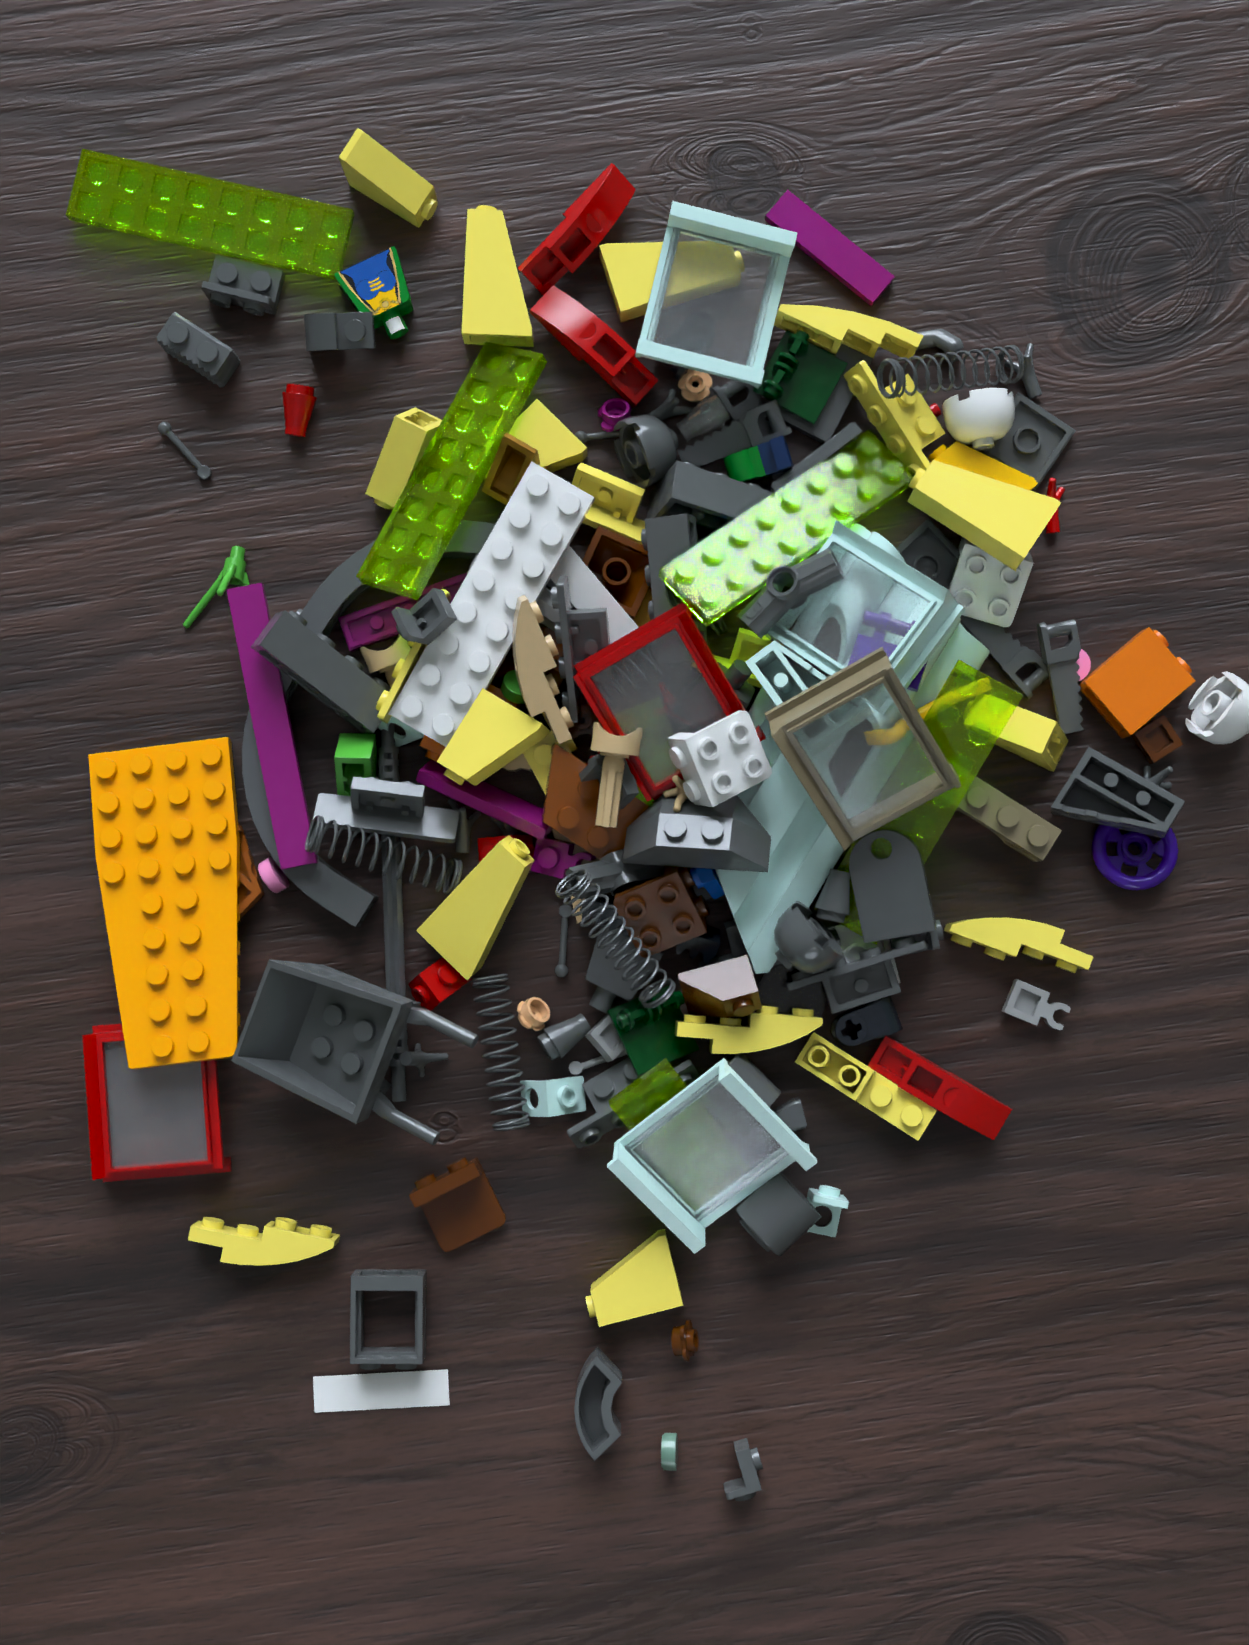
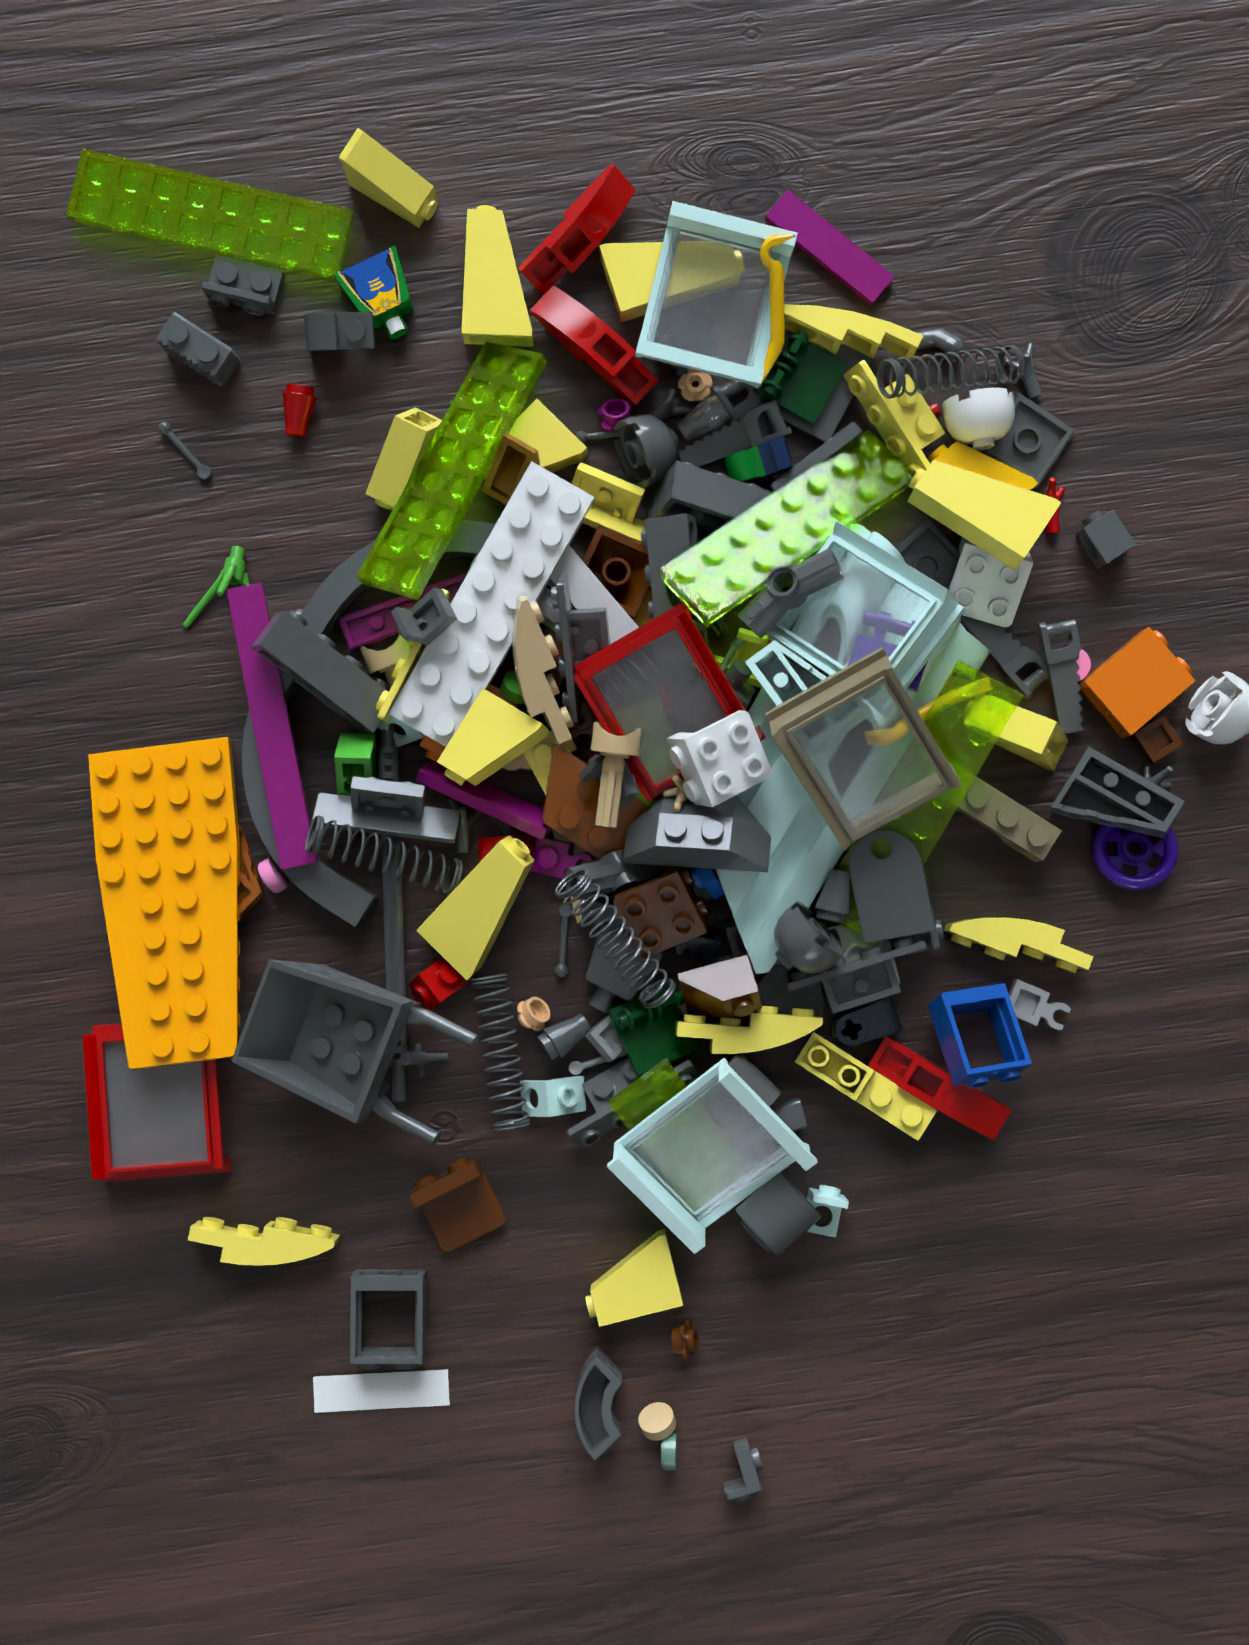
none -> tan tile [638,1402,676,1441]
none -> hinge [720,637,743,672]
none -> yellow piece [760,234,795,382]
none -> blue window [928,983,1032,1089]
none -> dark grey brick [1075,510,1136,570]

